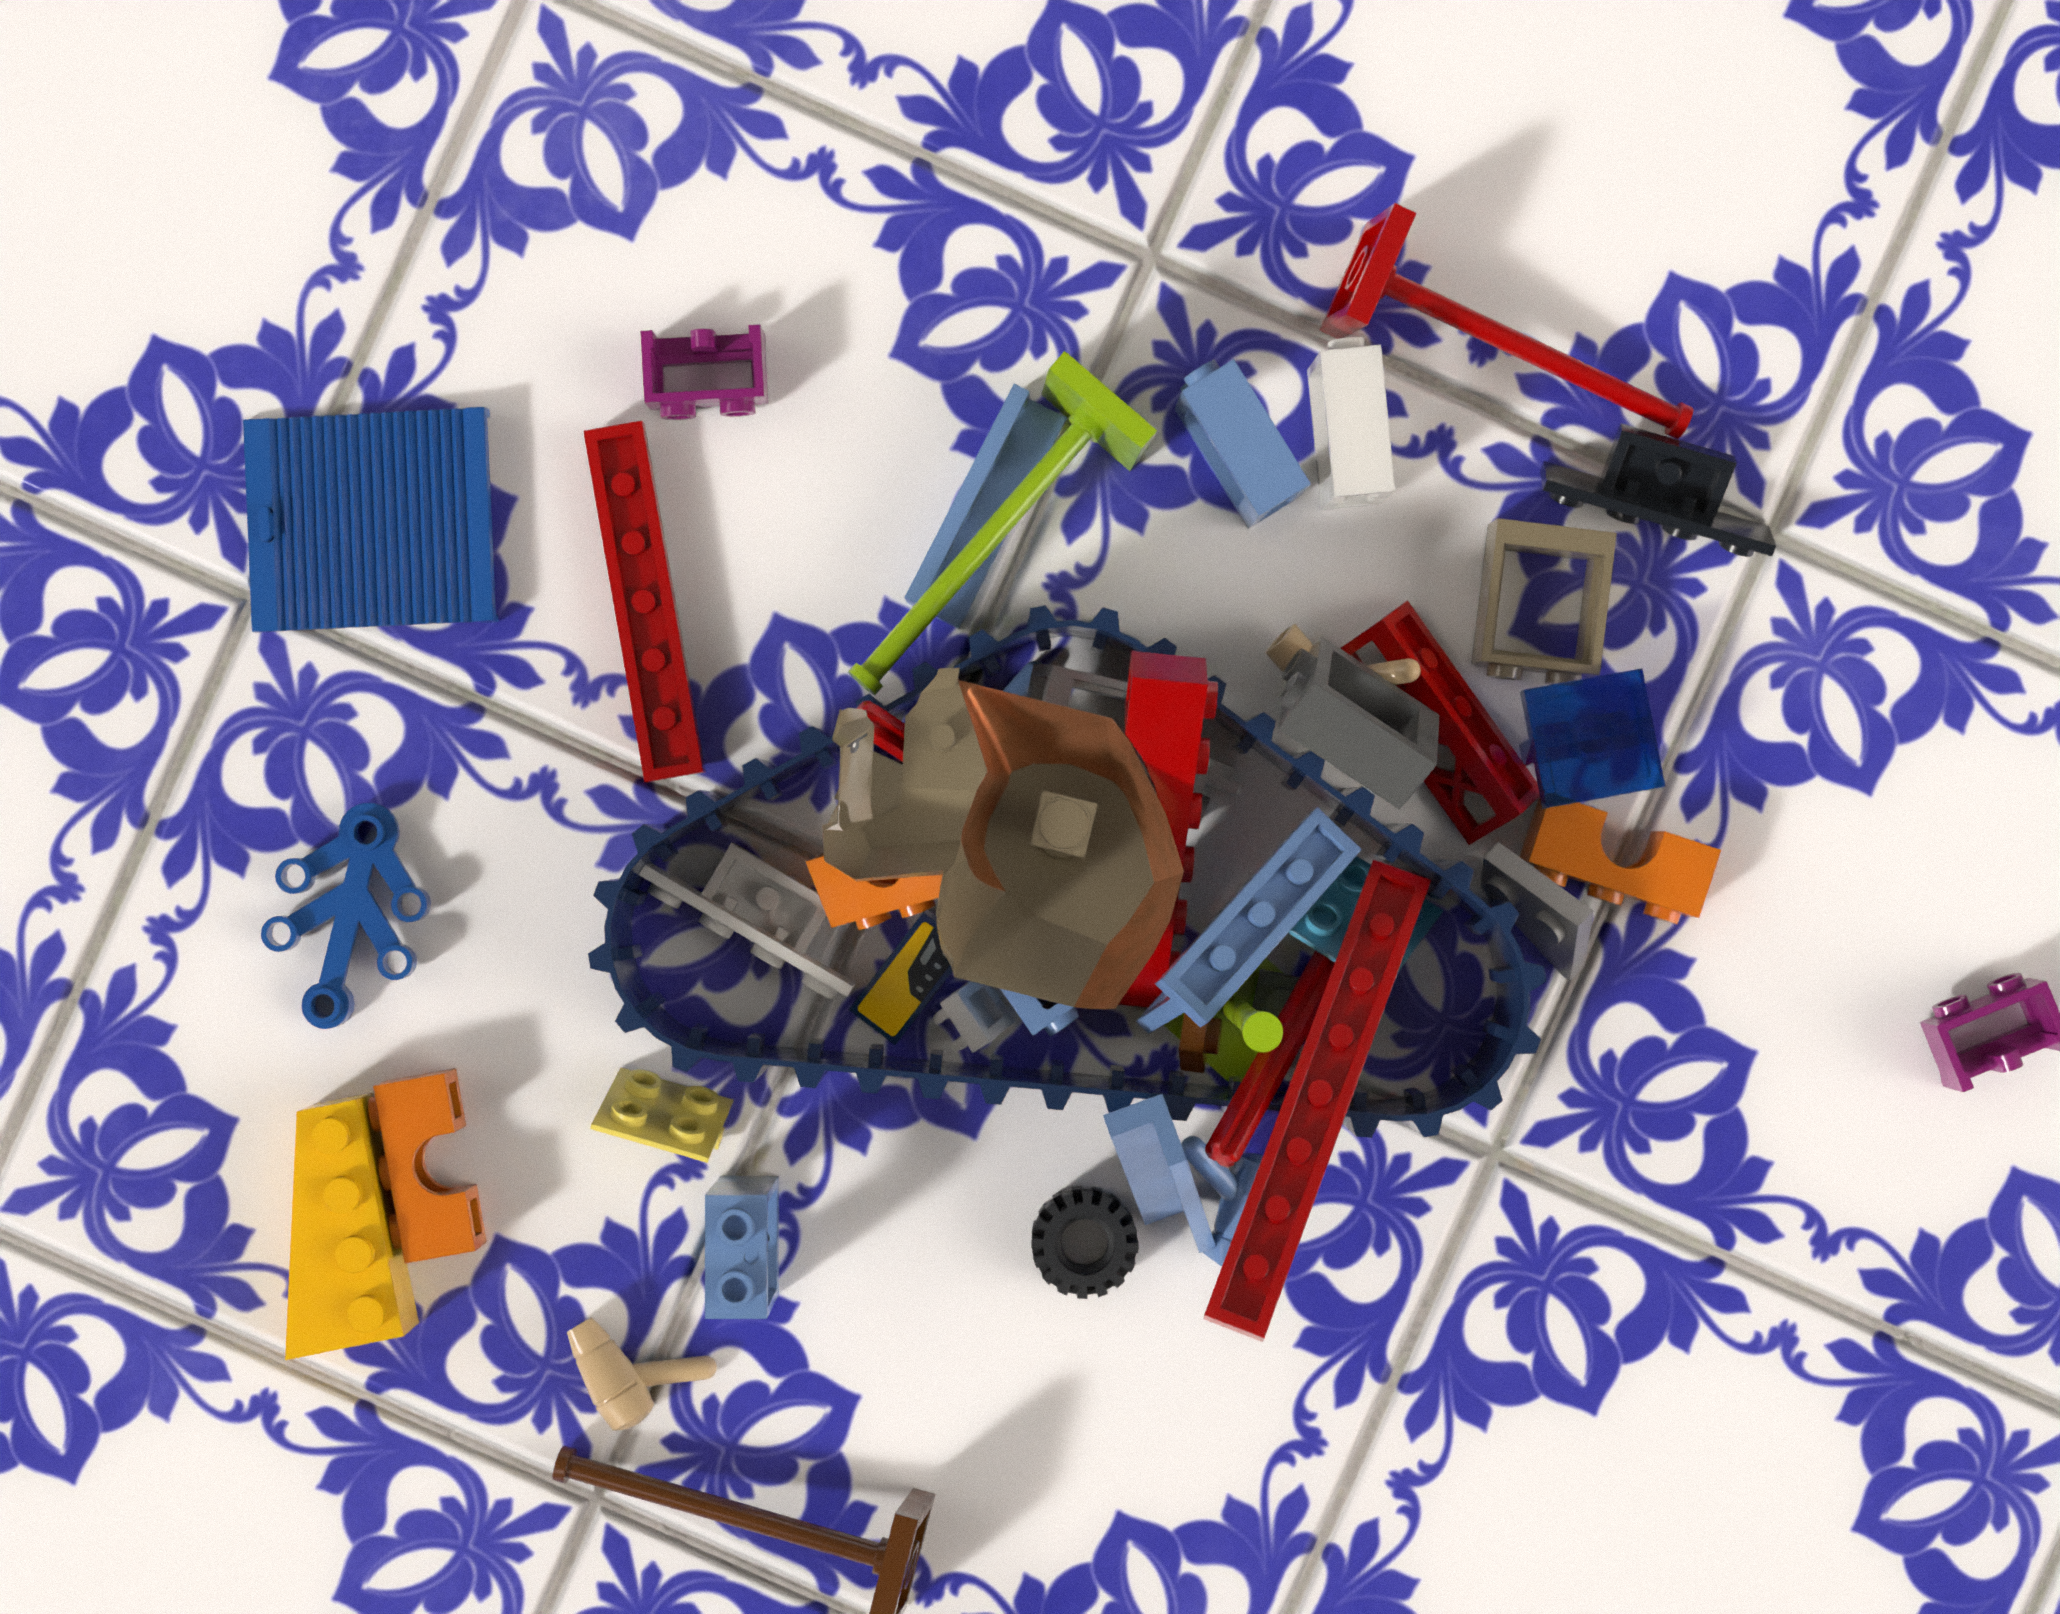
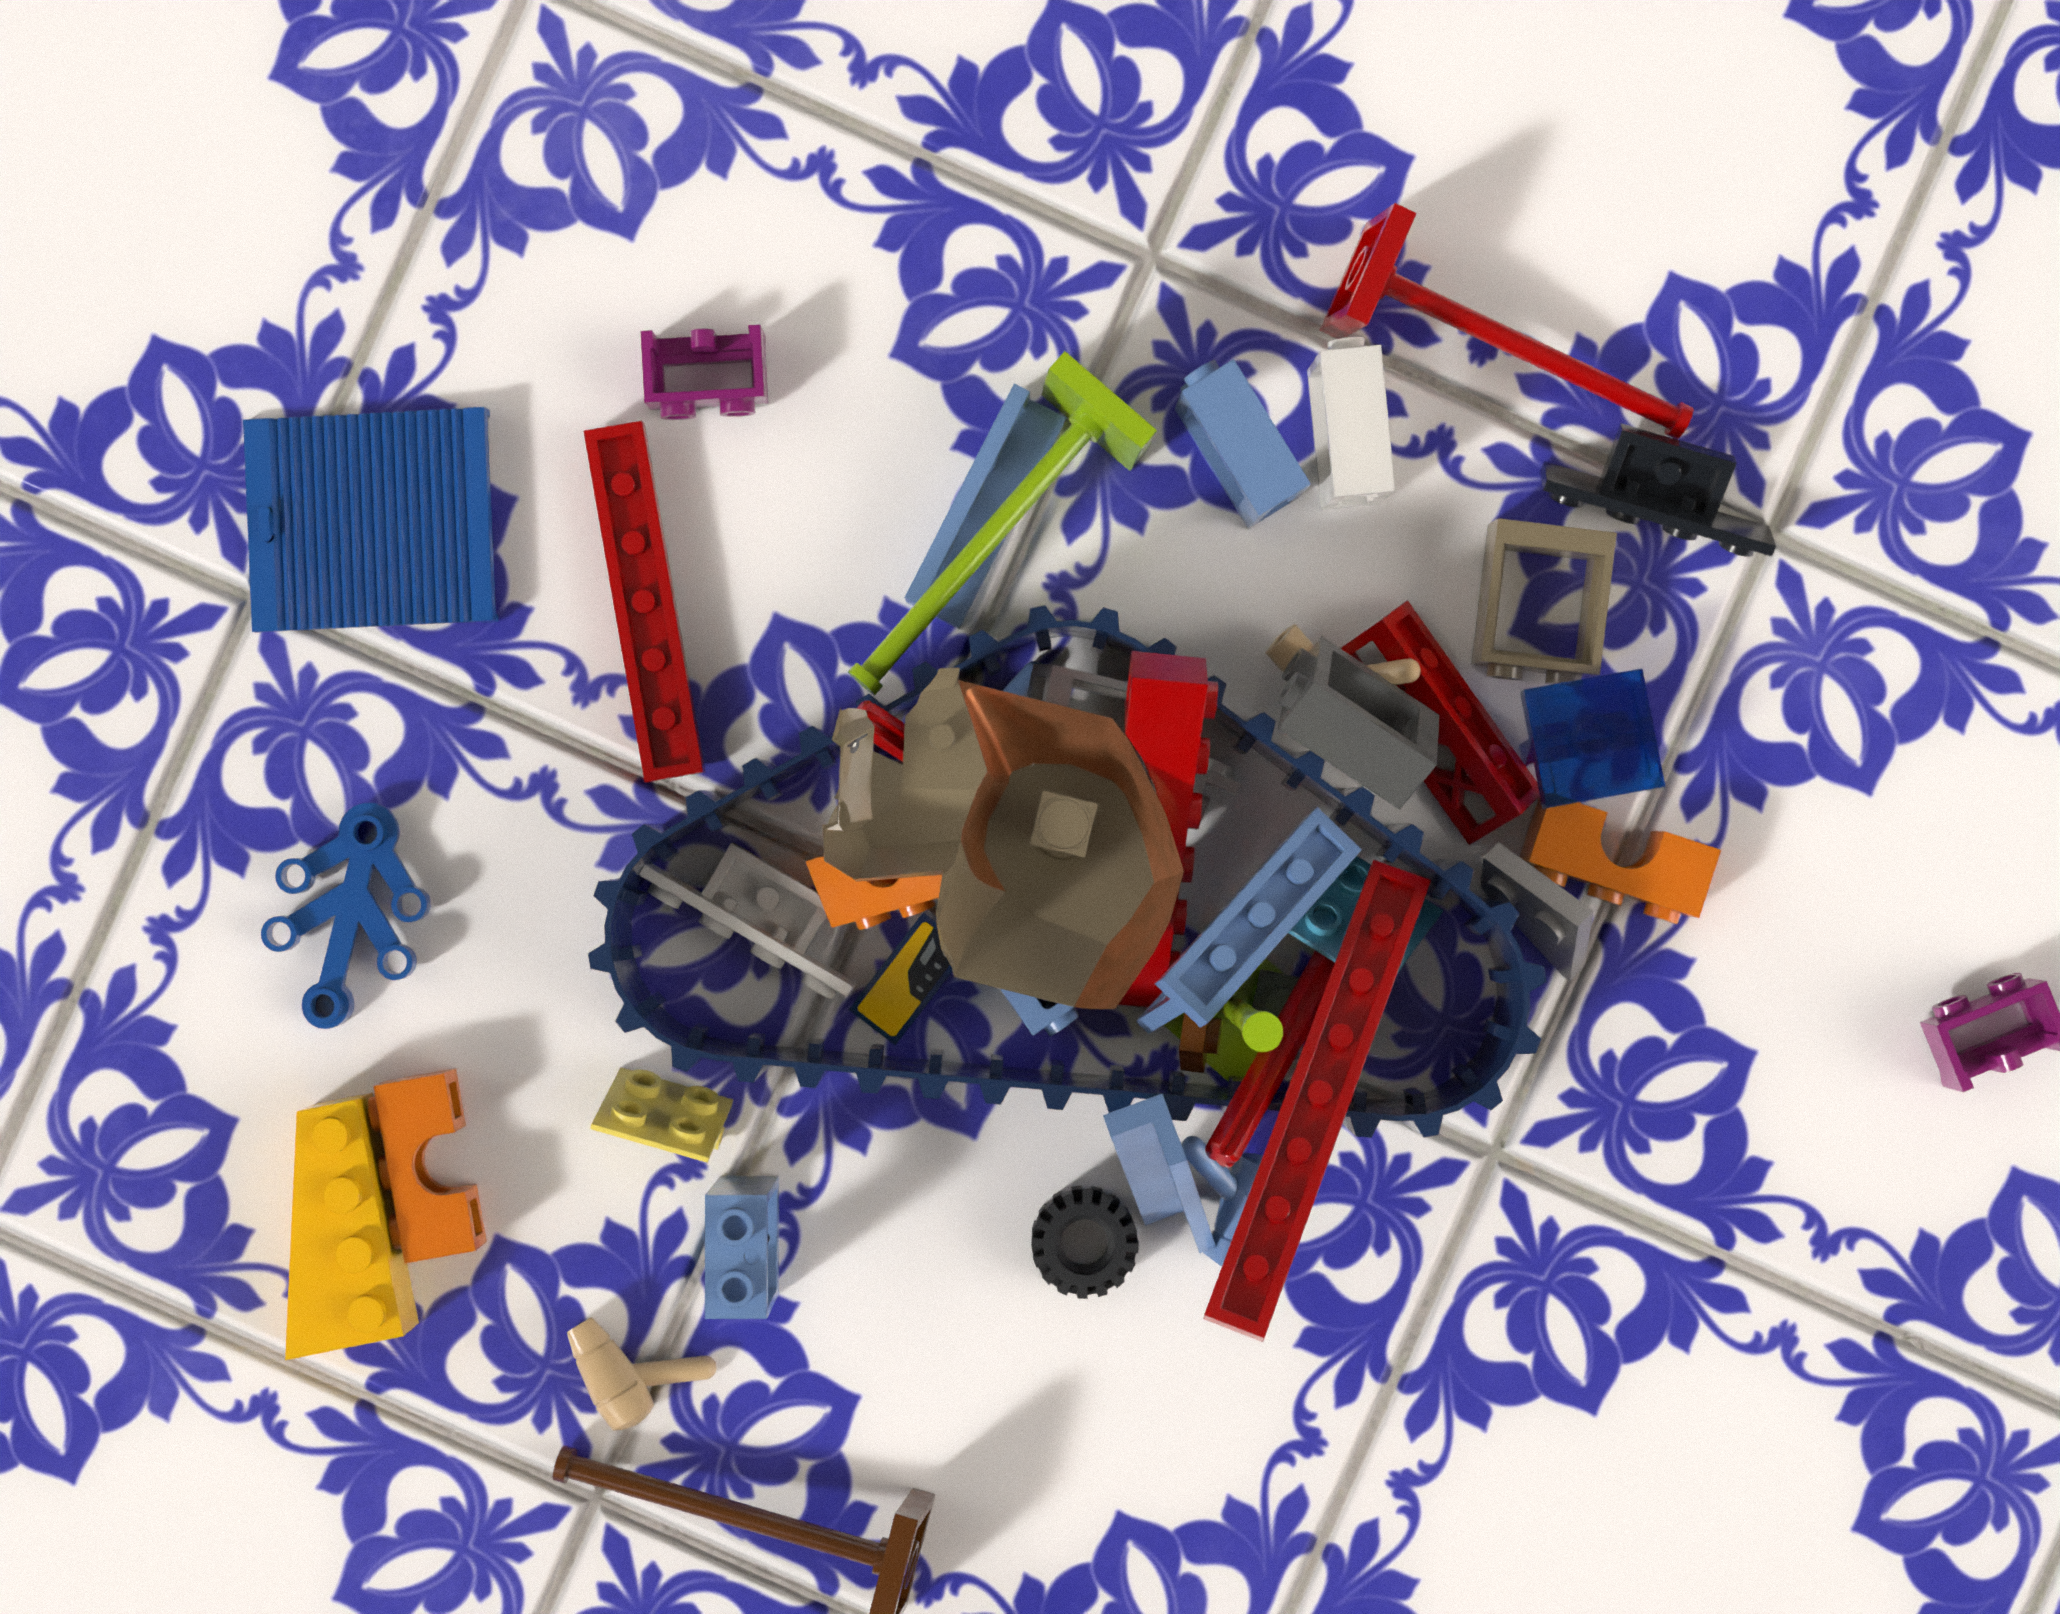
white tile [932,981,1015,1053] -> none

